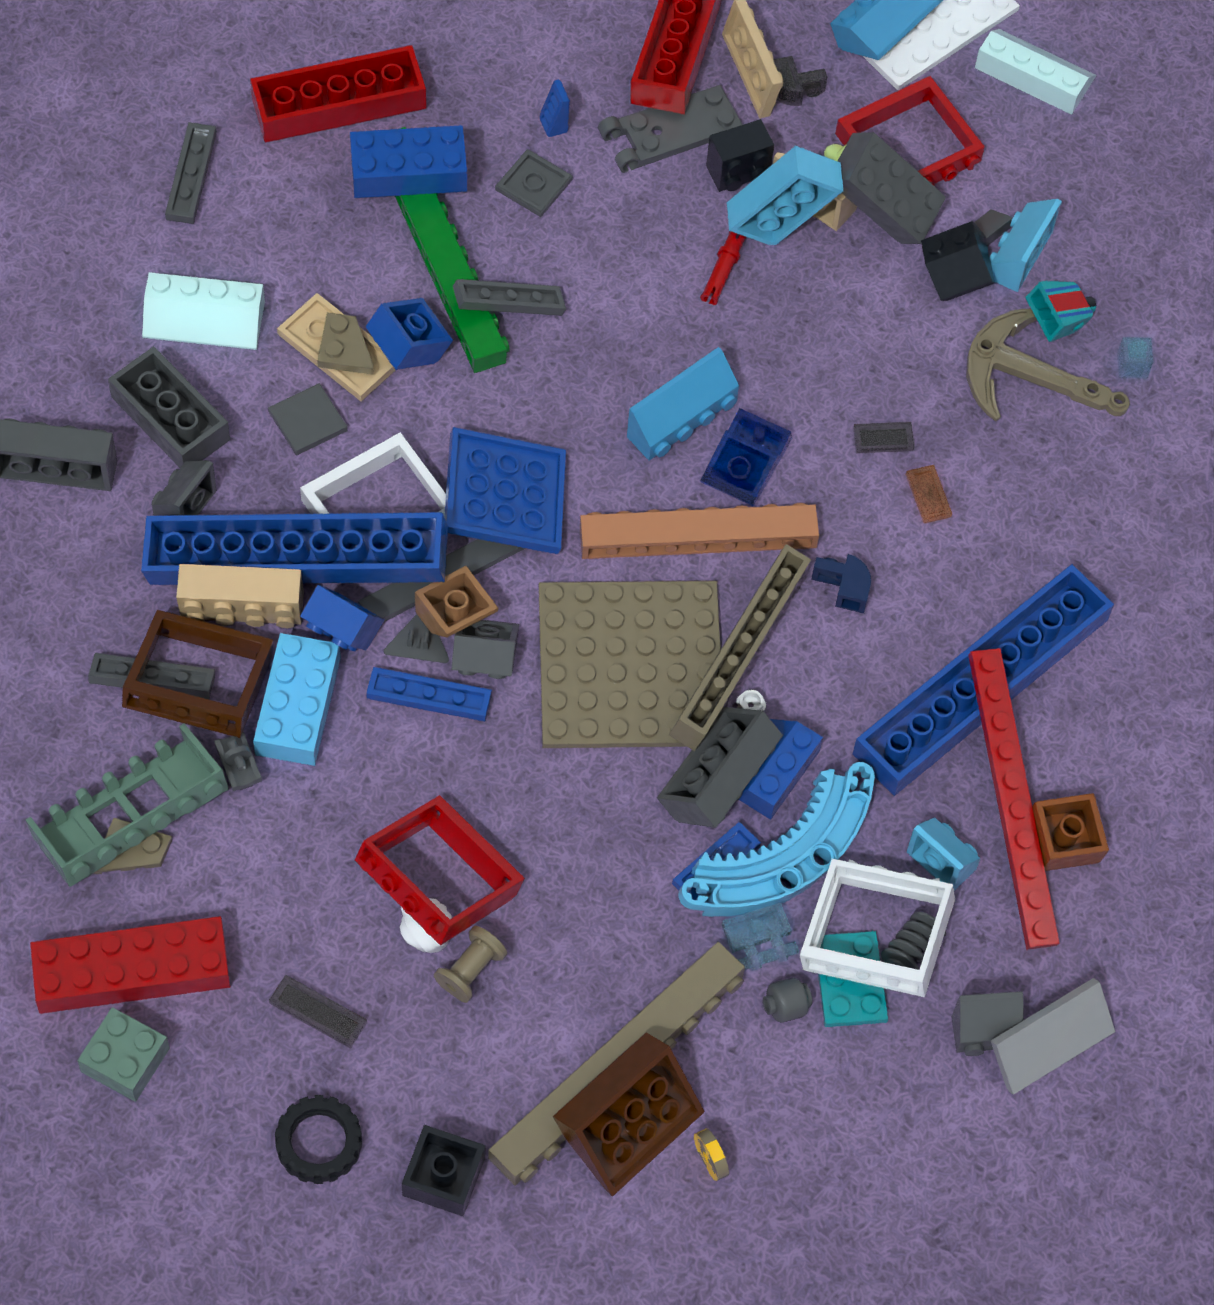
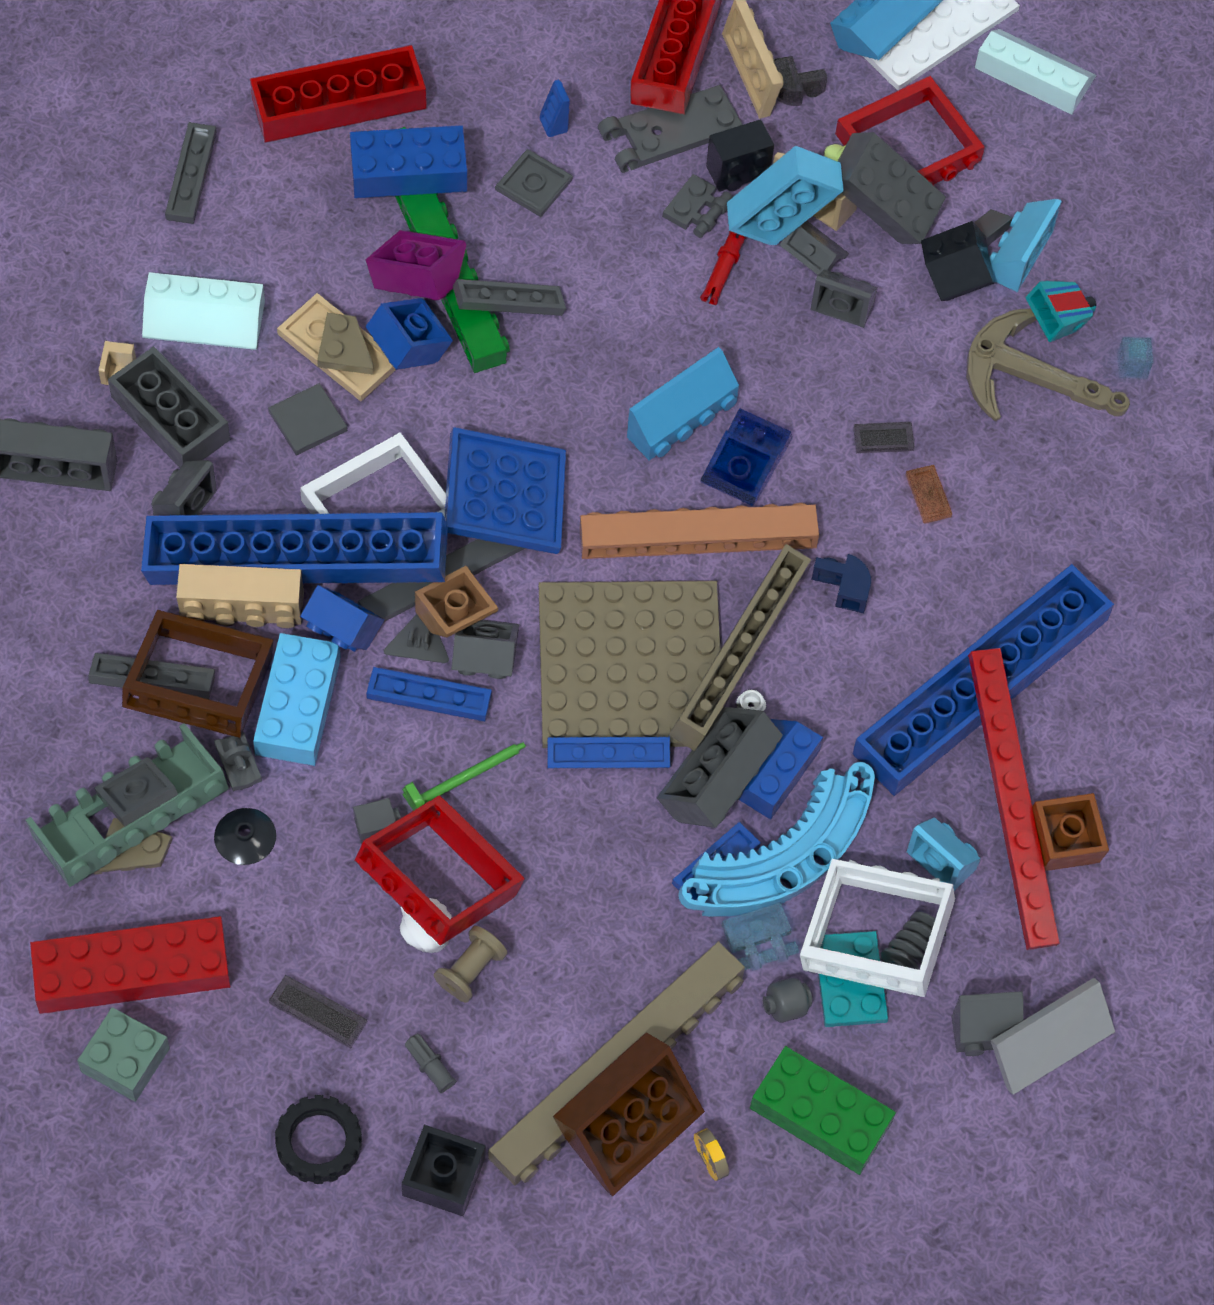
none -> dark grey plate [94,757,178,827]
none -> tan panel [99,341,136,385]
none -> black dish [214,808,276,865]
none -> dark grey brick [353,798,401,845]
none -> magenta slope [365,230,466,300]
none -> bright green piece [402,742,526,811]
none -> dark grey axle [405,1034,457,1094]
none -> blue plate [547,737,670,769]
none -> dark grey plate [662,174,733,238]
none -> green brick [750,1046,896,1175]
none -> dark grey panel [780,221,849,275]
none -> dark grey slope [810,269,878,328]

